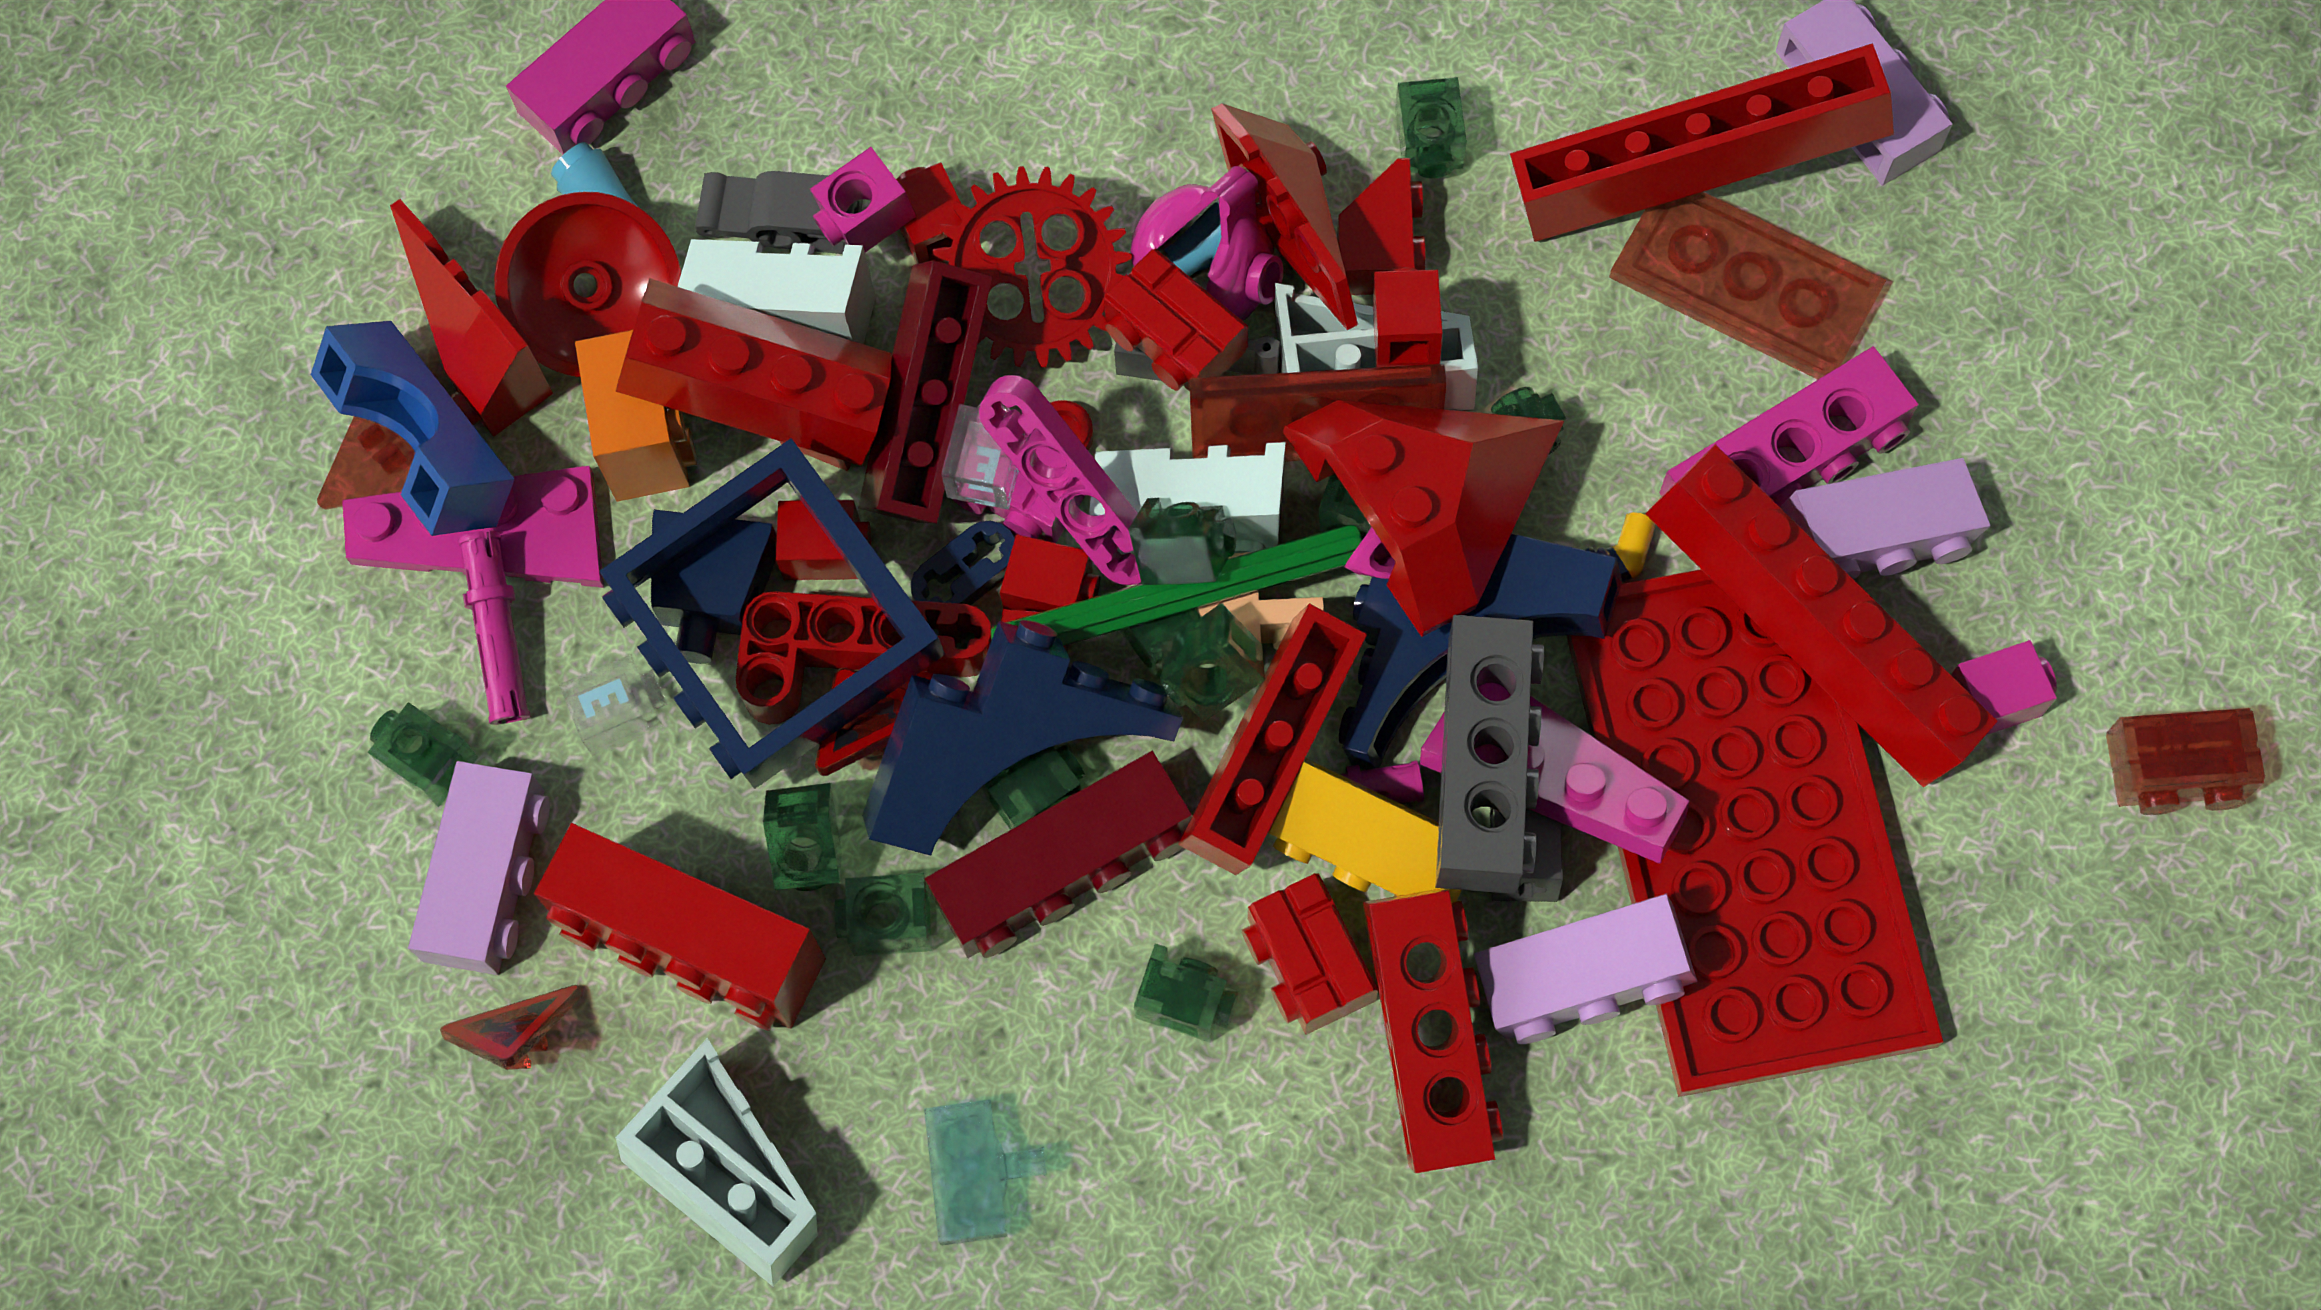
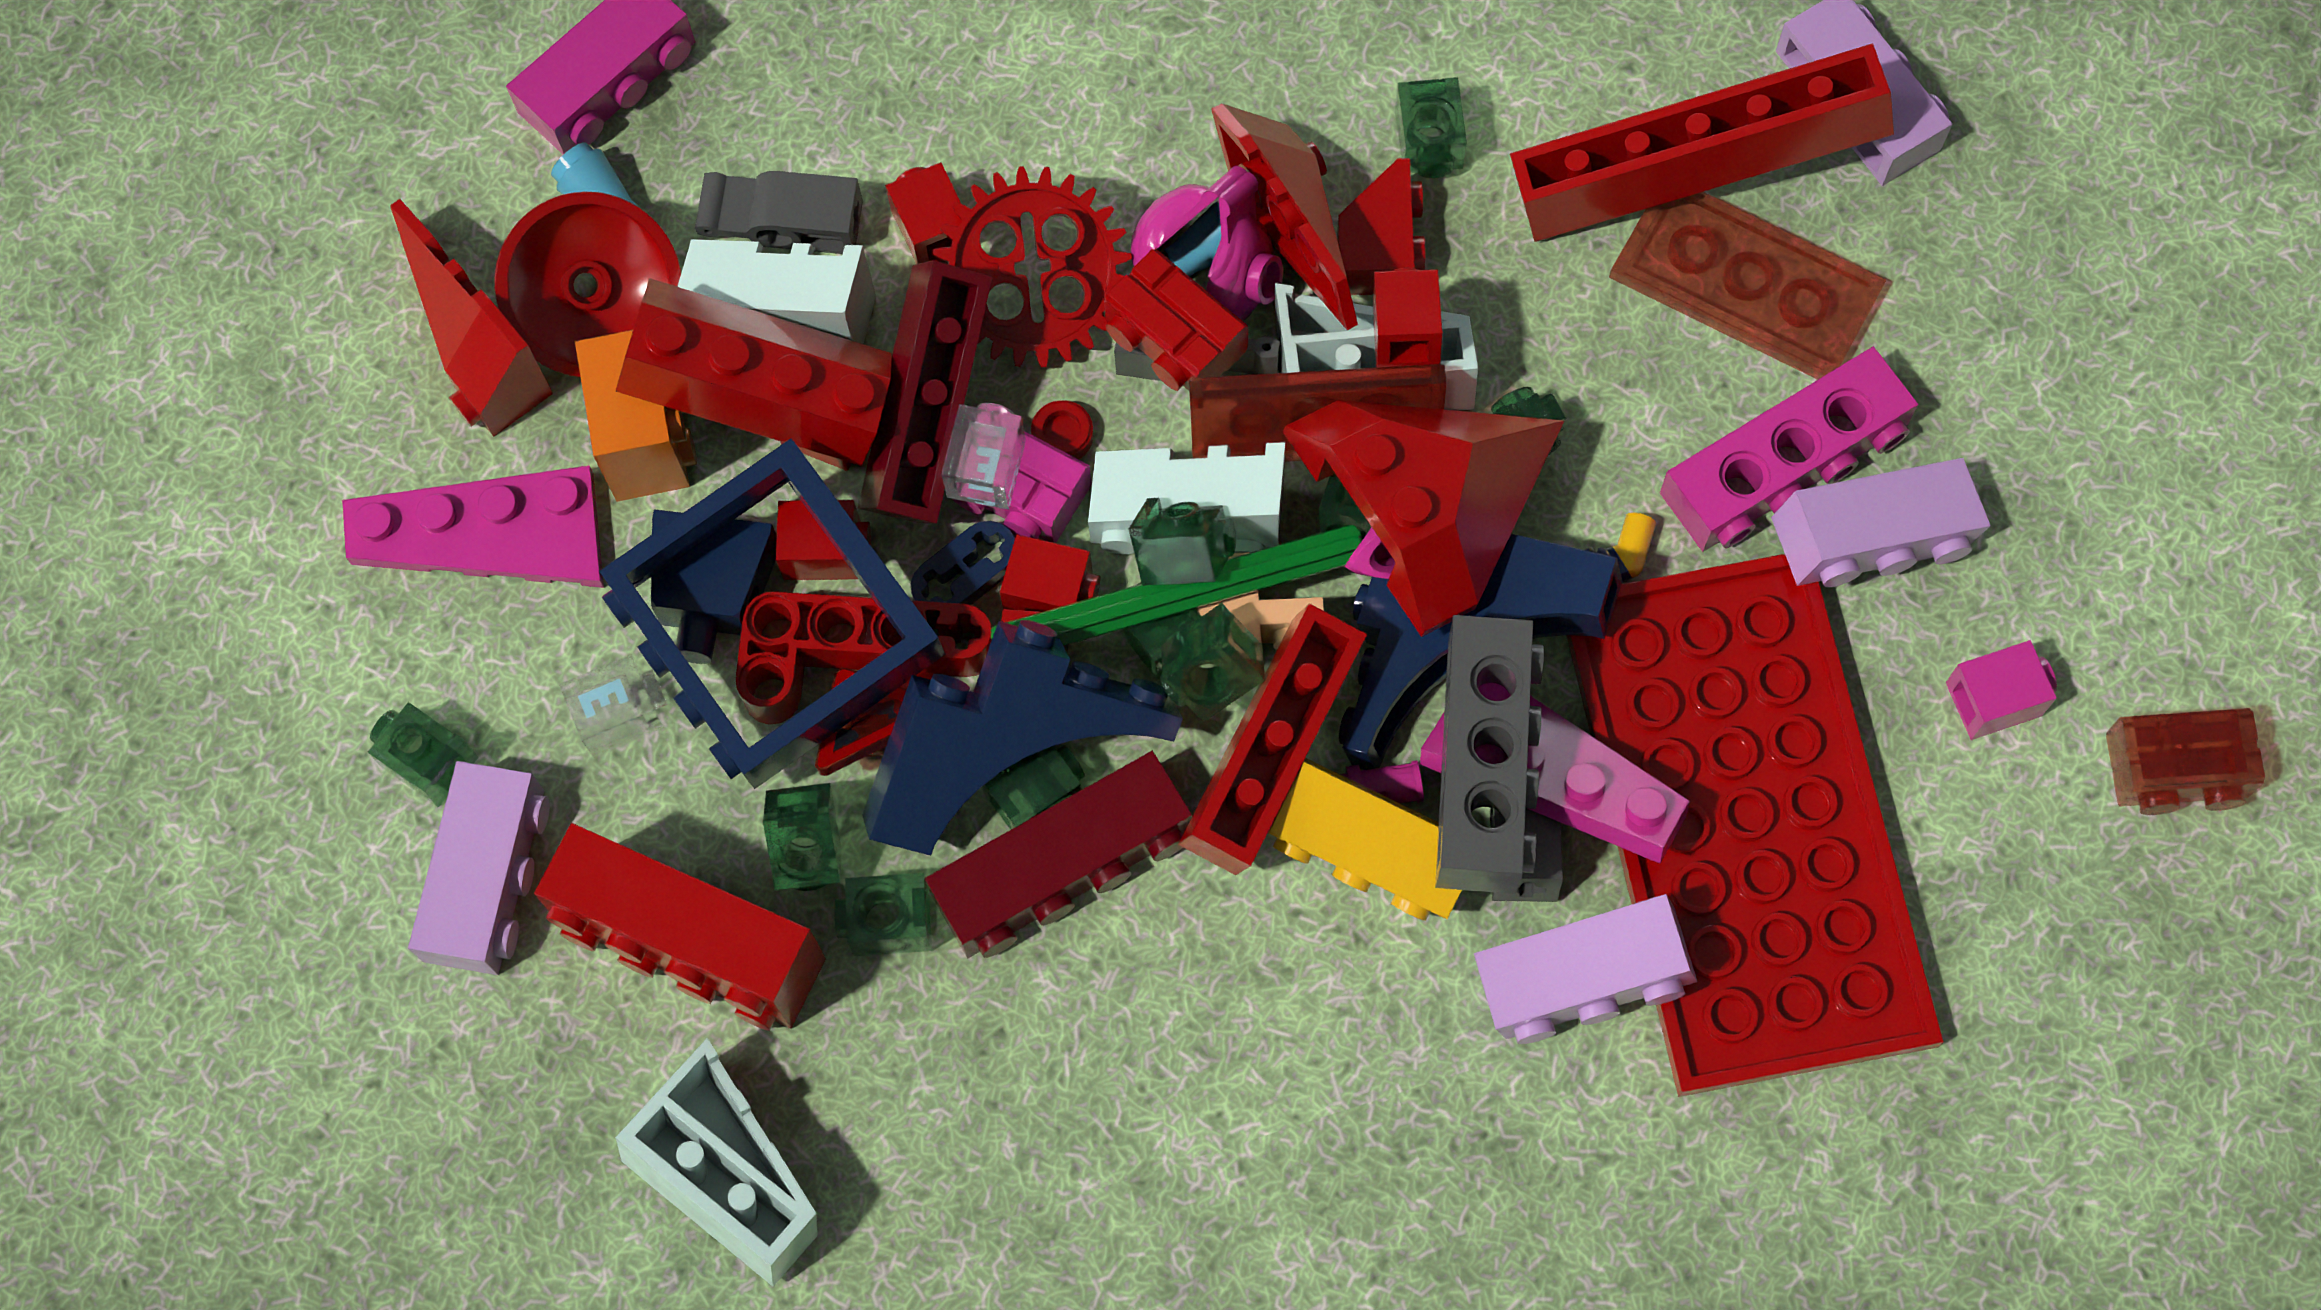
blue arch [310,321,515,536] -> none
clear red piece [317,416,415,510] -> none
piece [440,985,583,1070] -> none
dark pink pin [458,531,531,725] -> none
dark pink brick [810,147,916,252] -> none
clear light blue plate [924,1099,1047,1246] -> none
dark pink beam [979,375,1159,585] -> none
clear green brick [1134,943,1239,1043] -> none
red brick [1242,873,1378,1035] -> none
red brick [1363,888,1503,1174] -> none
red brick [1645,444,1998,788] -> none

